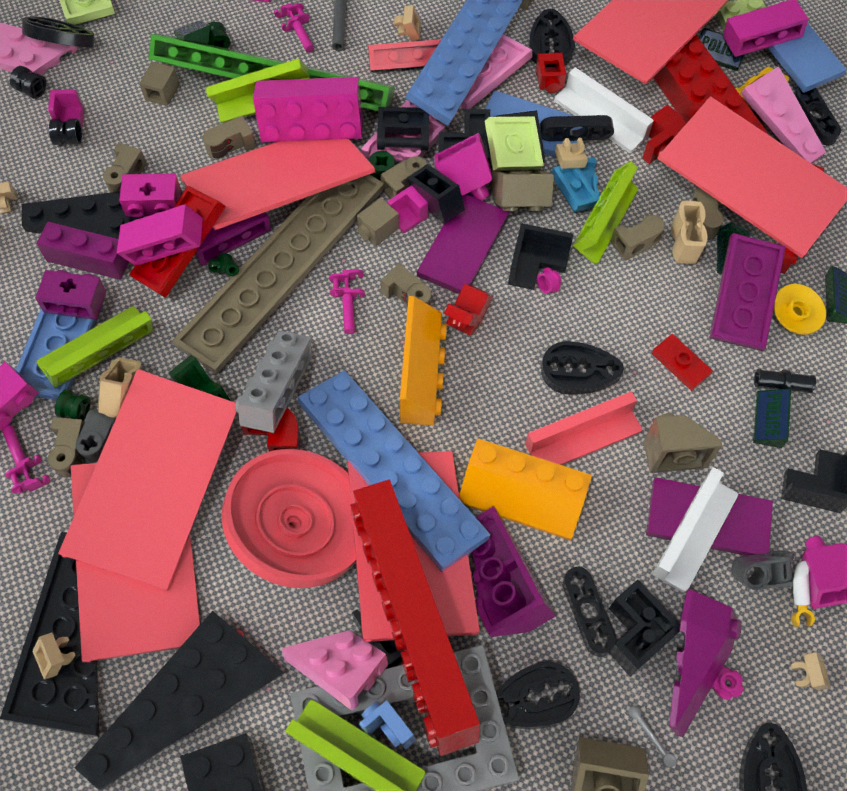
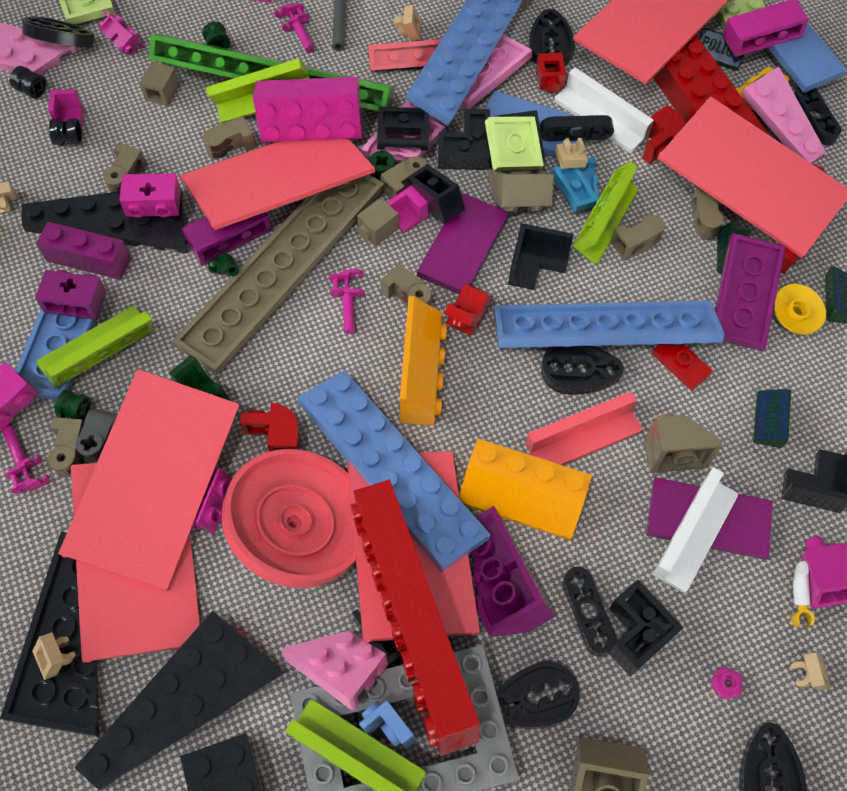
tan brick [98,357,141,418] -> none
dark pink brick [117,204,203,266] -> none
red tile [129,186,226,298] -> none
dark green slope [174,21,210,45] -> none
light grey brick [235,331,312,433] -> none
dark pink torso [434,133,492,200] -> none
dark pink plate [537,267,562,294] -> none
light grey hinge [629,706,676,768] -> none
magenta wedge [669,590,741,737] -> none
tan brick [671,201,708,264] -> none
dark grey piece [731,550,794,590] -> none
black pin [754,369,816,393] -> none
none -> dark pink hinge [99,9,145,55]
none -> dark pink hinge [192,468,233,535]
none -> medium blue plate [493,301,725,348]

